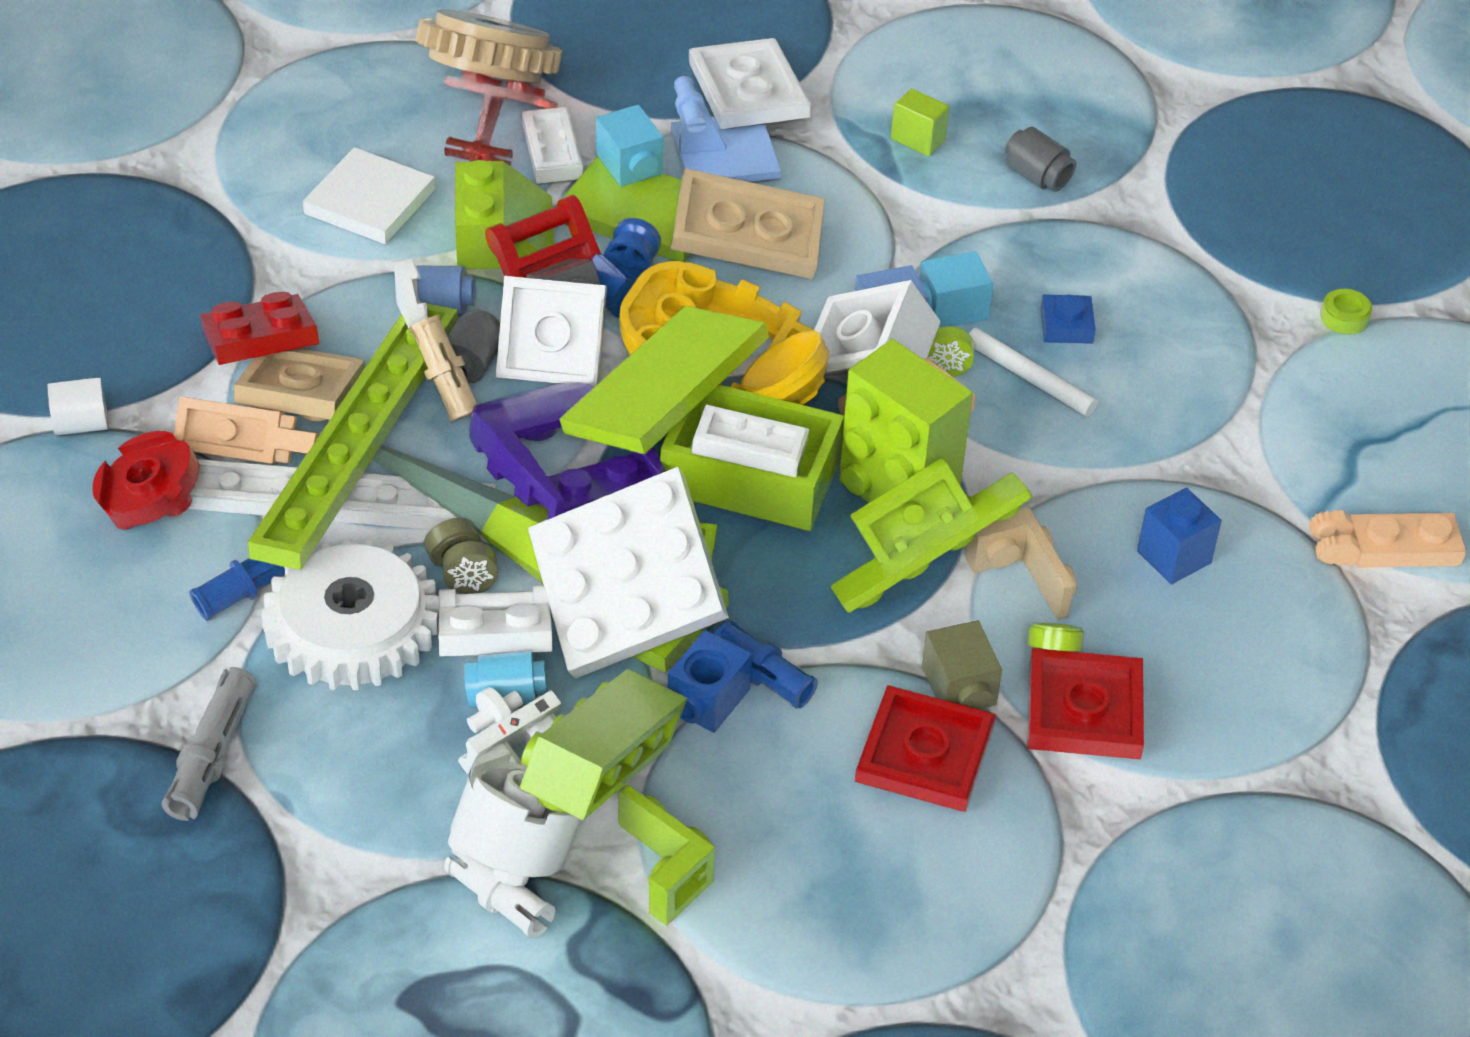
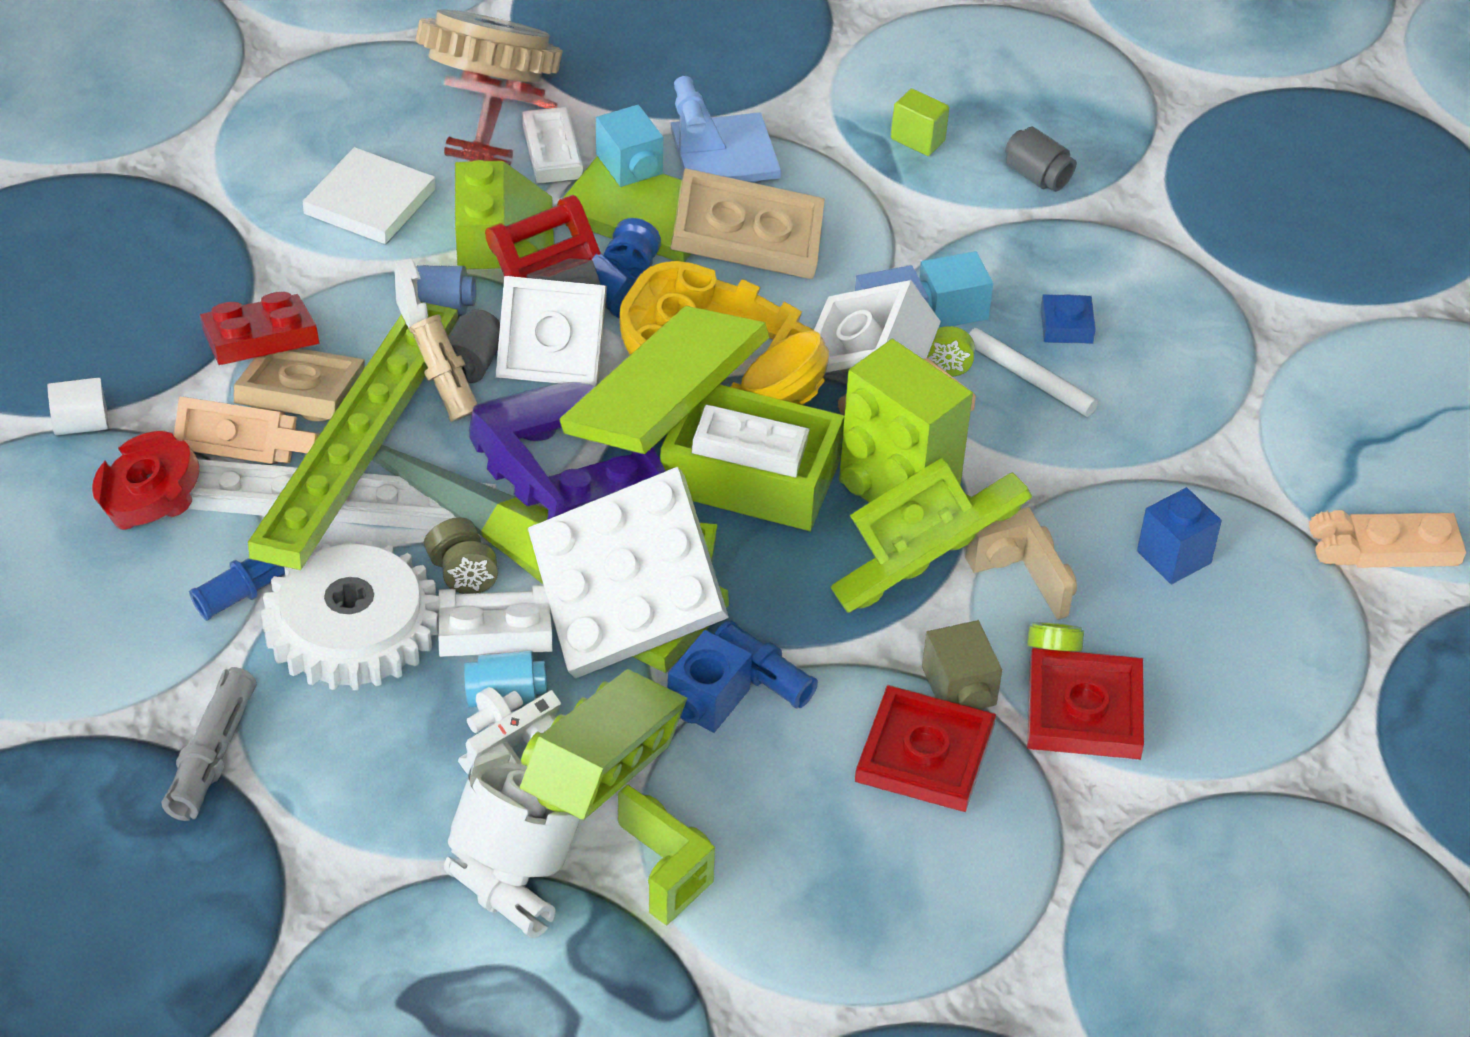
white tile [689,38,811,129] -> none
lime tile [1320,289,1372,334] -> none

